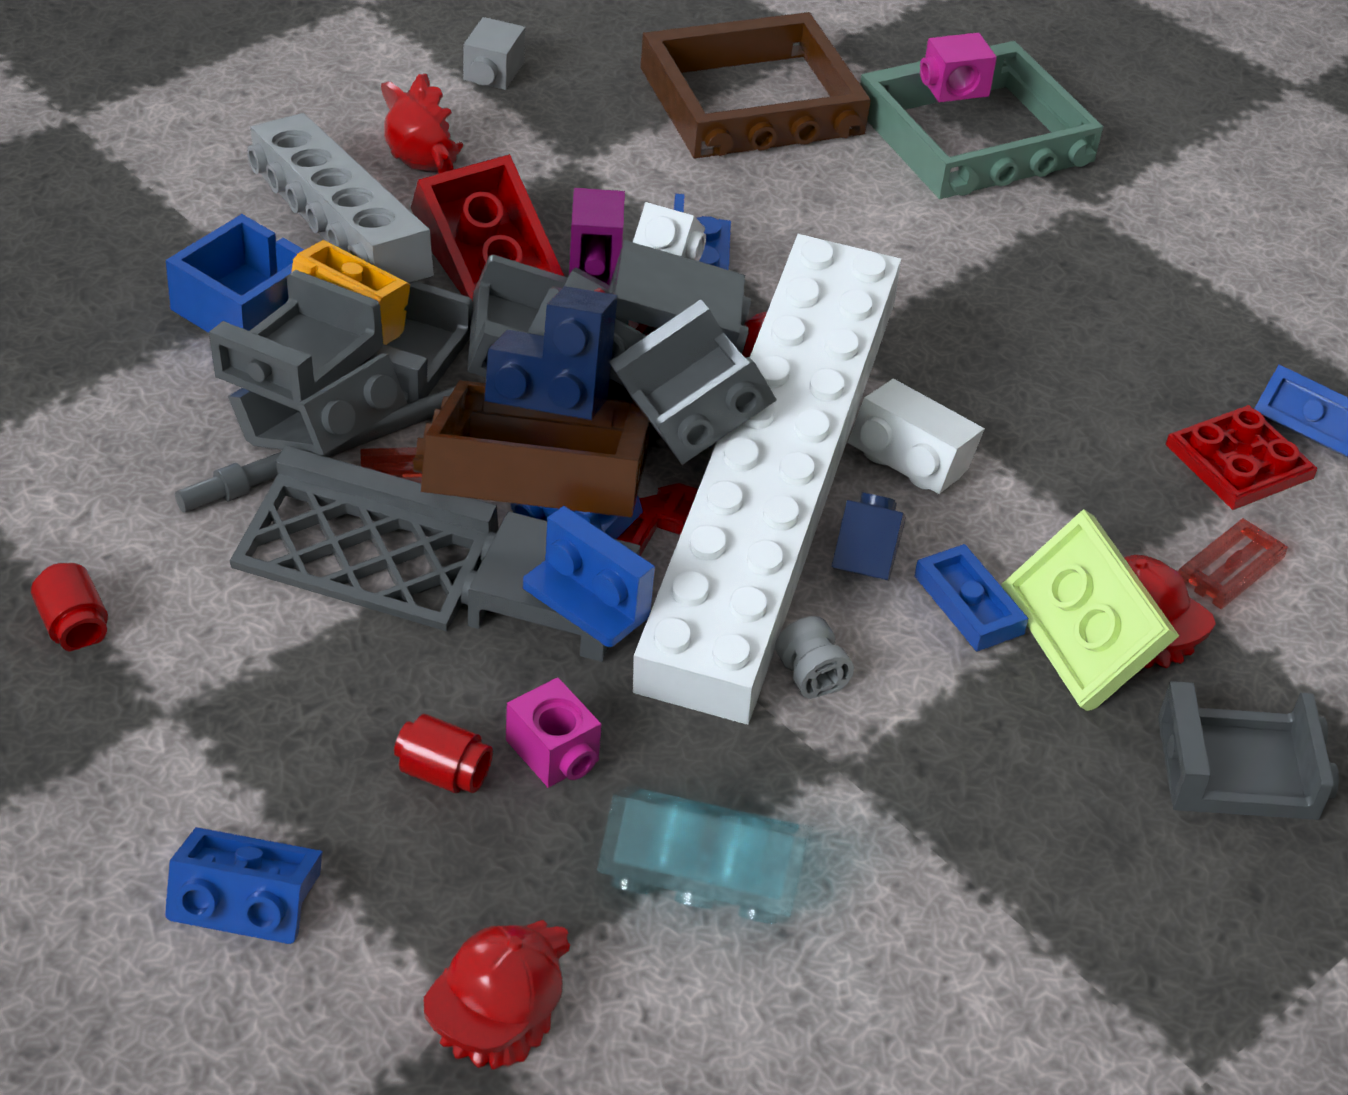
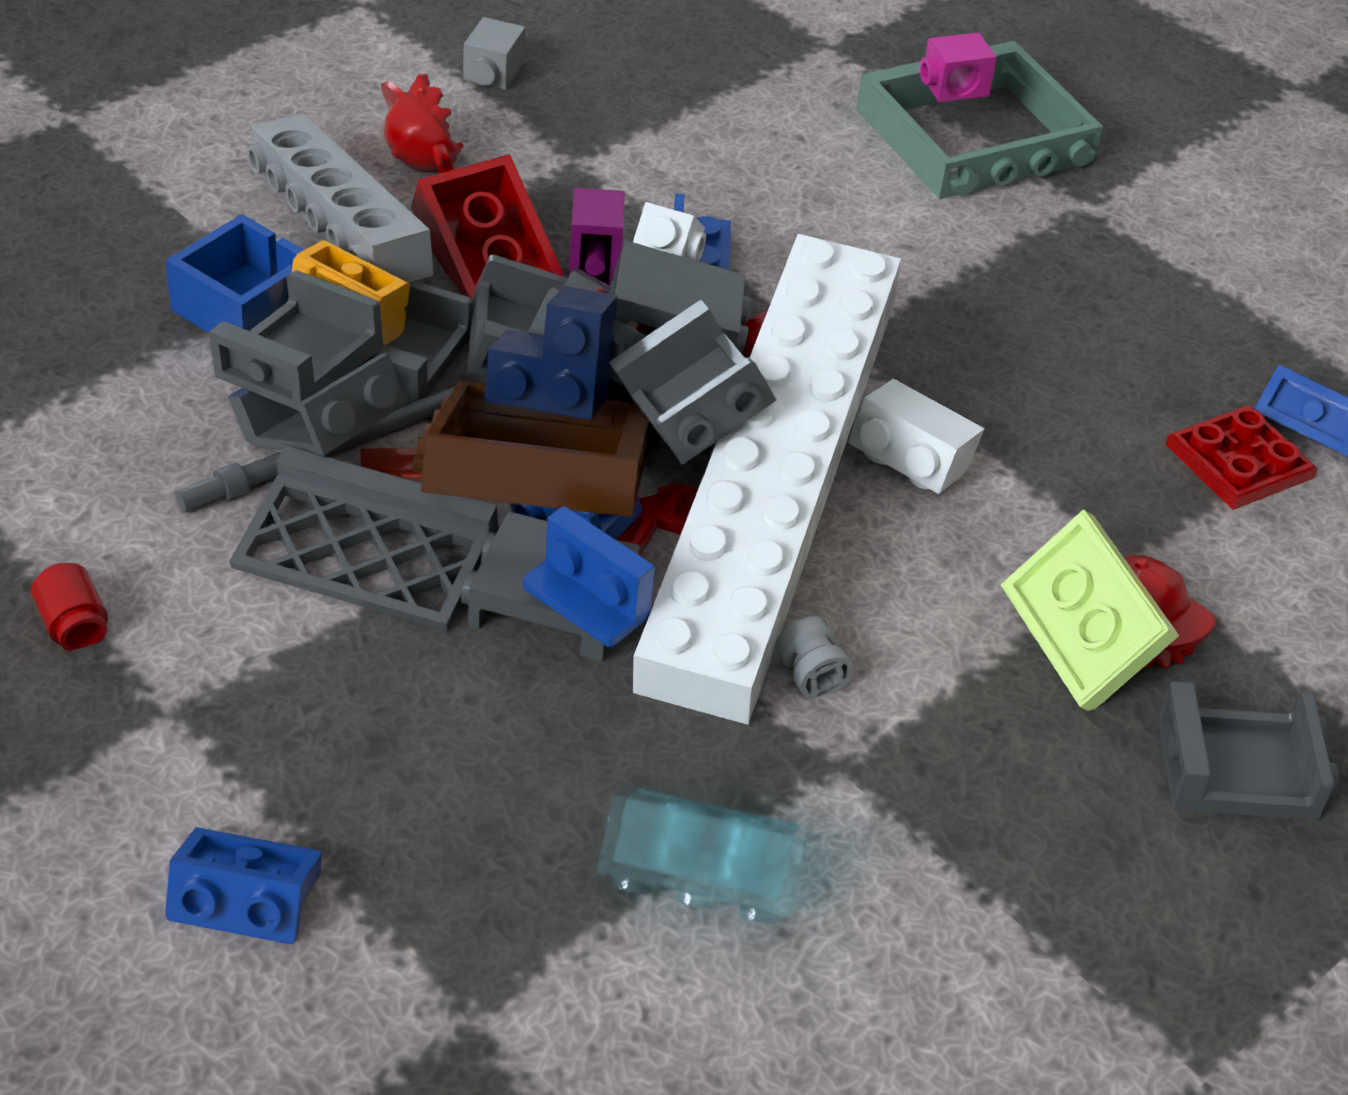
red brick [394,714,493,794] -> none
red hair [424,920,570,1070] -> none
dark pink brick [506,677,602,788] -> none
reddish brown window [640,12,871,159] -> none
dark blue slope [831,492,906,581] -> none
blue plate [914,544,1029,652] -> none
clear red tile [1178,518,1288,609] -> none

